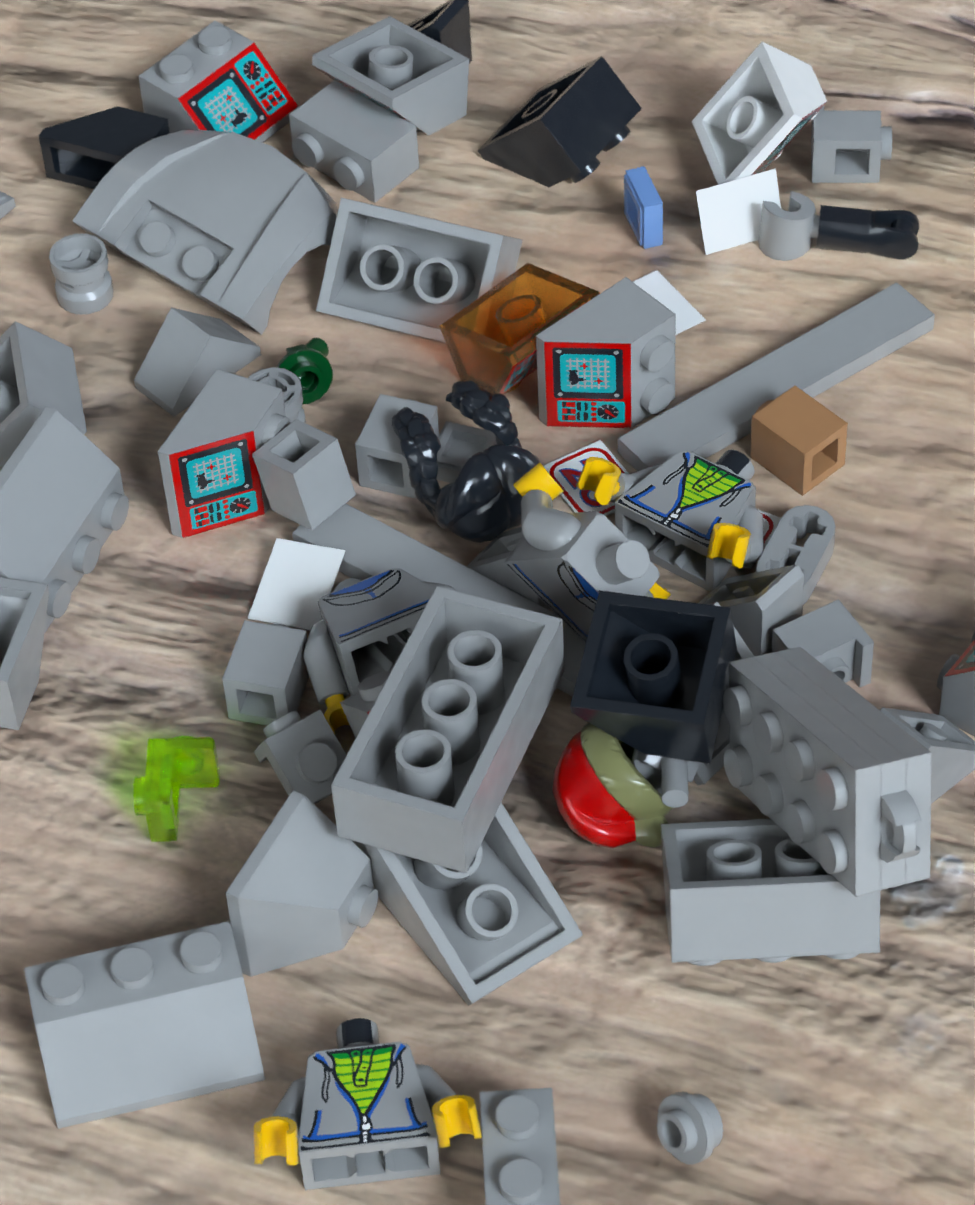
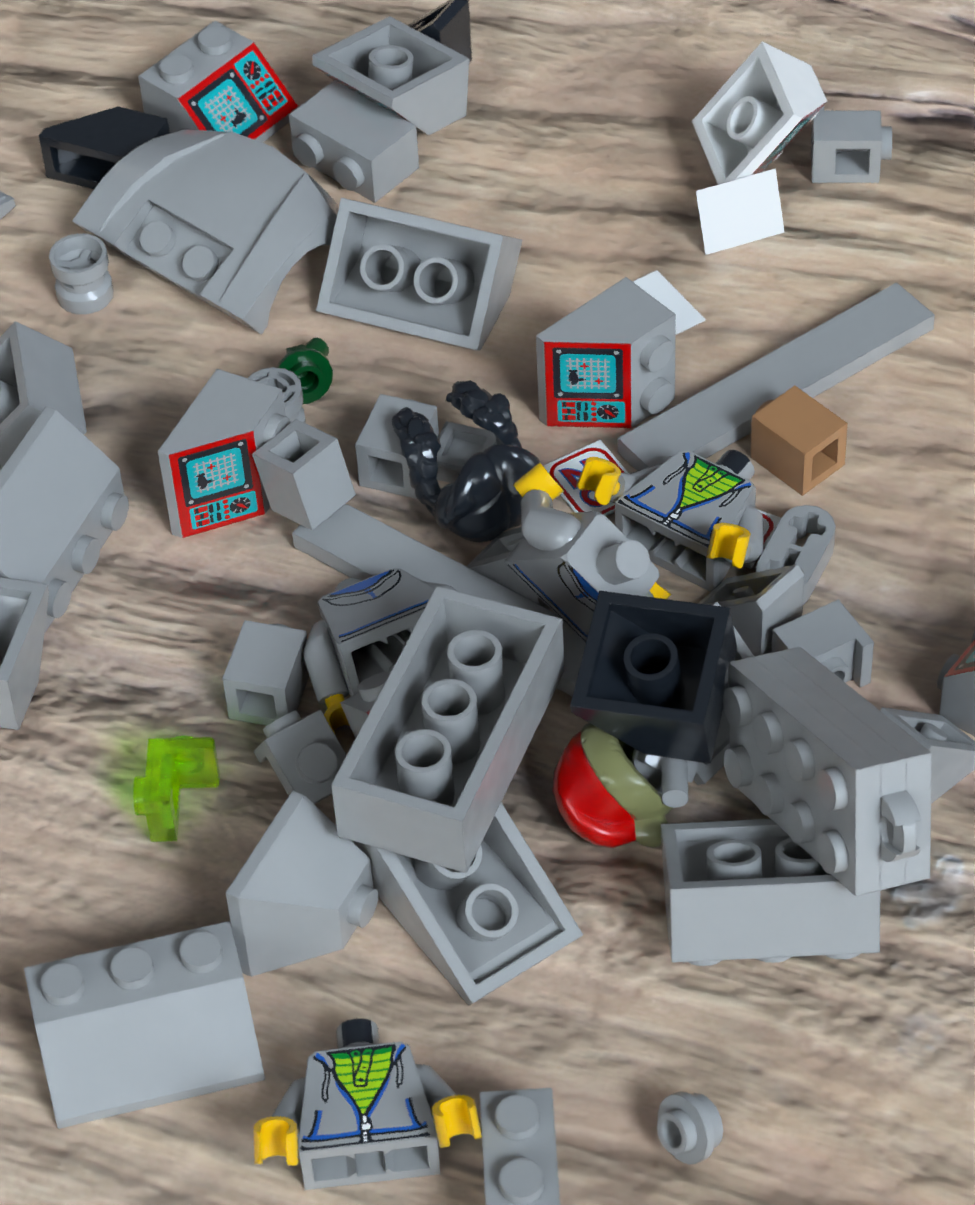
light grey slope [134,308,261,417] -> none
white sticker [247,538,346,631] -> none
clear orange slope [439,263,600,396] -> none
black slope [478,56,642,188] -> none
medium blue tile [624,166,663,249] -> none
piece [758,191,919,261] -> none

